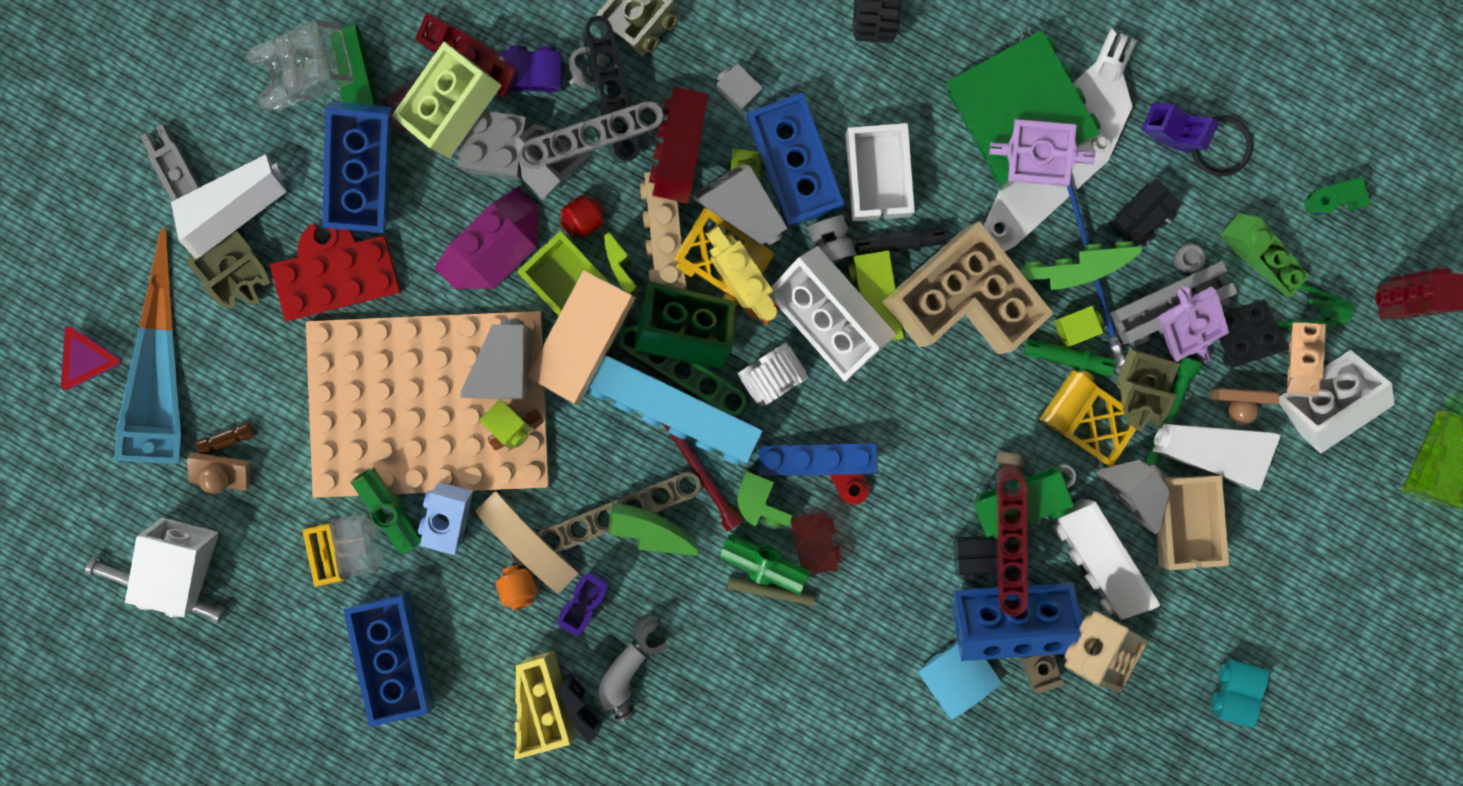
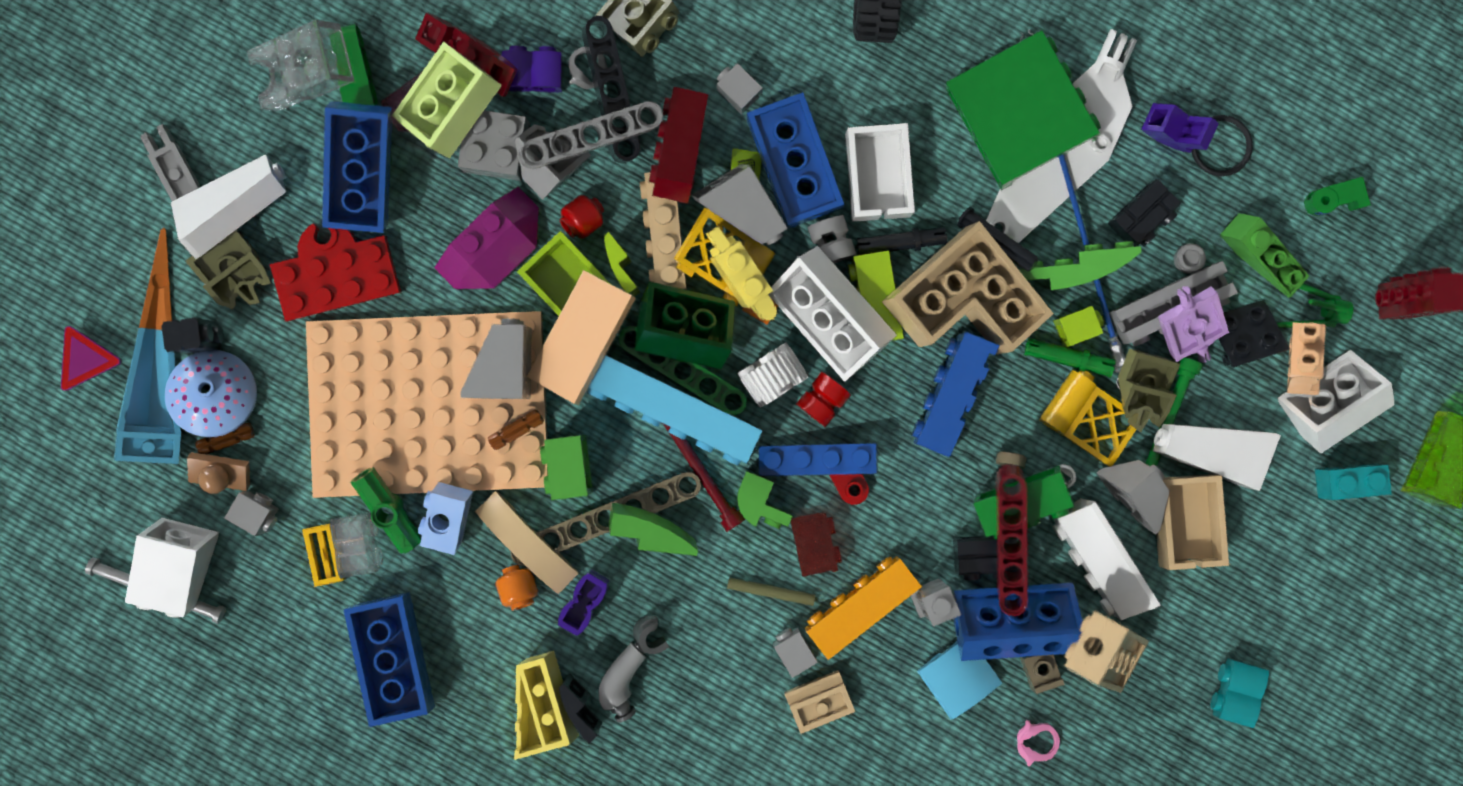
lime brick [479,399,532,450] -> none
green piece [720,534,811,595] -> none
lavender plate [989,119,1095,187] -> none
medium nougat tile [1210,388,1279,426] -> none
none -> black brick [161,318,224,354]
none -> light blue dish [165,350,257,437]
none -> light grey brick [224,491,279,536]
none -> bright green brick [540,435,593,500]
none -> light grey brick [773,628,818,678]
none -> tan plate [784,670,855,734]
none -> red wheel [796,372,851,427]
none -> light orange brick [805,556,922,660]
none -> blue wedge [911,332,1000,457]
none -> light grey window [911,578,961,627]
none -> black axle [957,207,1039,271]
none -> bright pink piece [1017,720,1060,766]
none -> teal brick [1315,464,1392,500]

